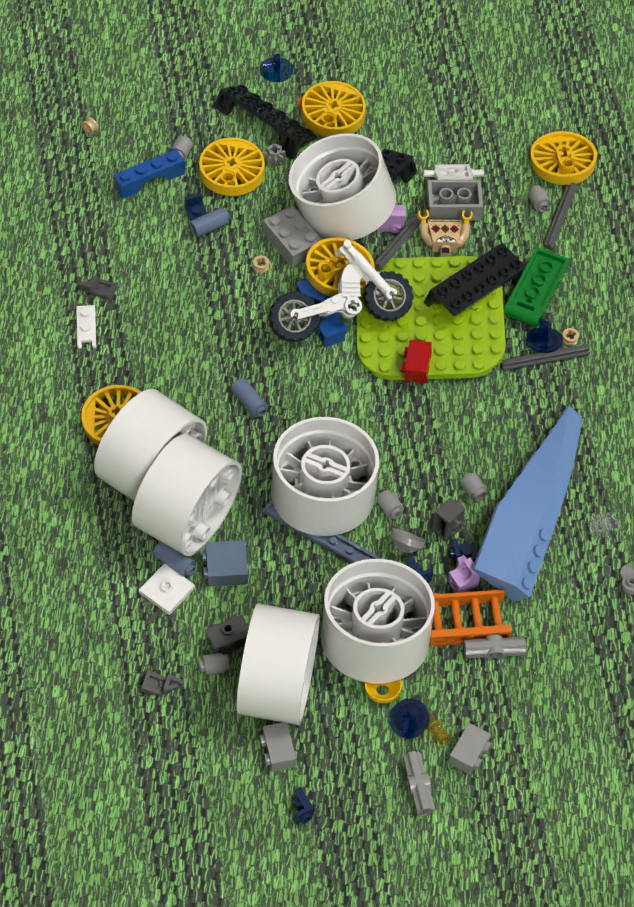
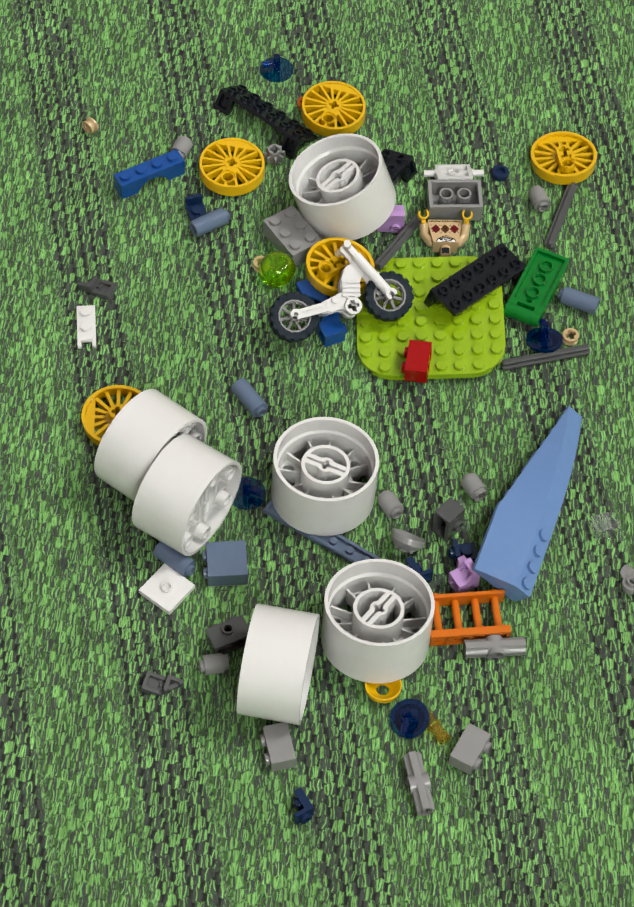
none -> clear blue shield [232,477,266,510]
none -> clear neon green cylinder [258,251,296,288]
none -> dark blue tile [491,165,509,181]
none -> sand blue brick [558,286,601,315]

